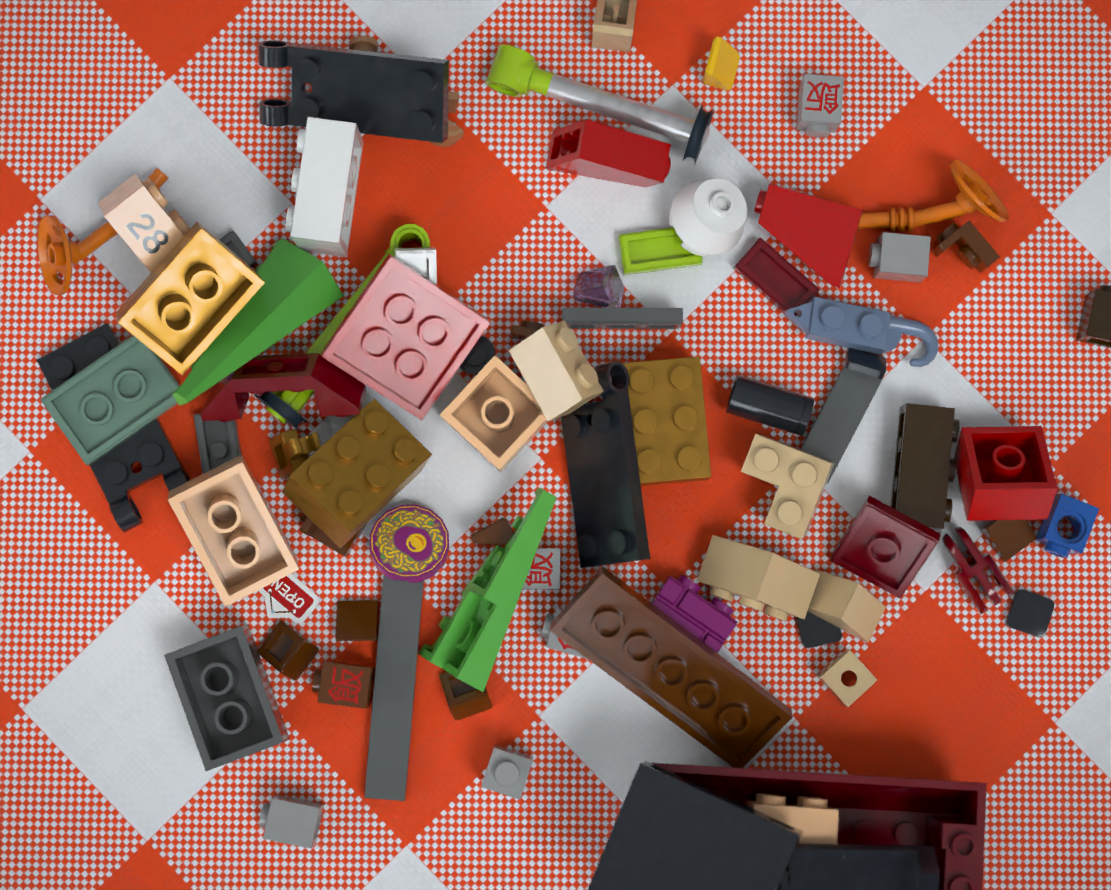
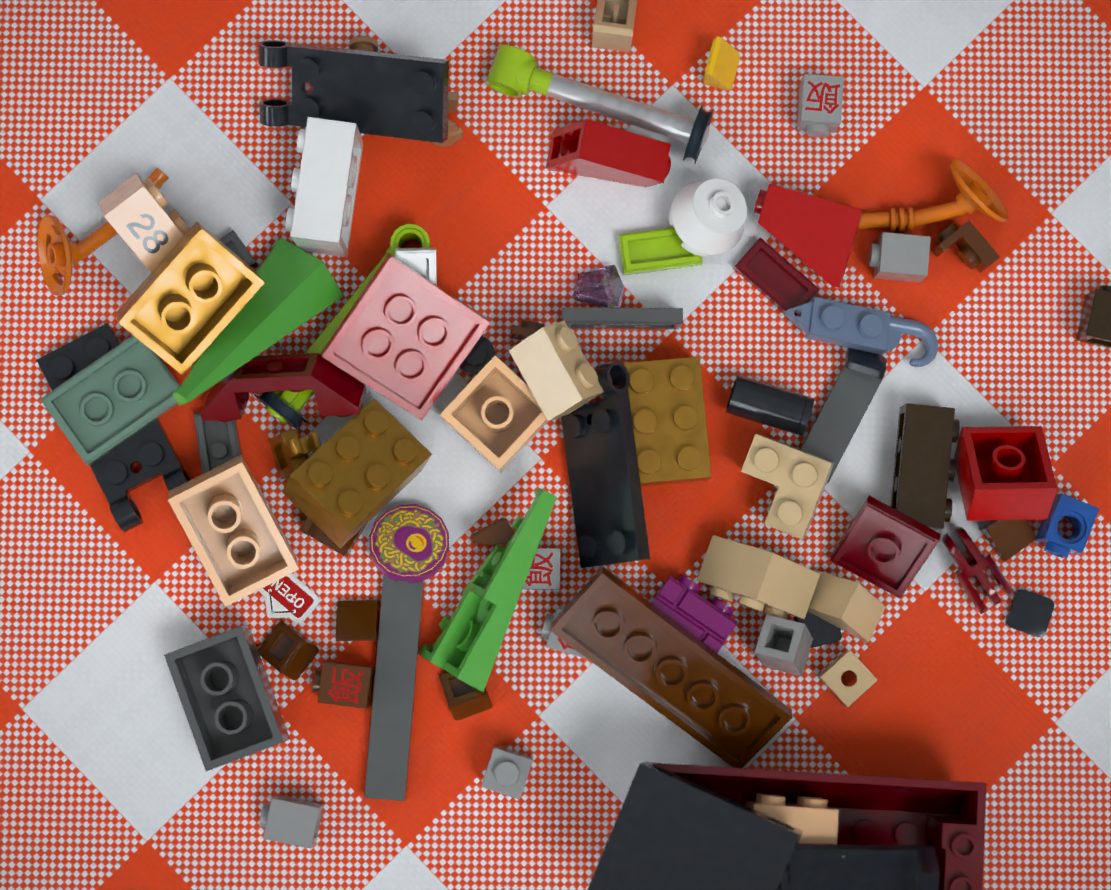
none -> light grey brick [754,615,813,676]

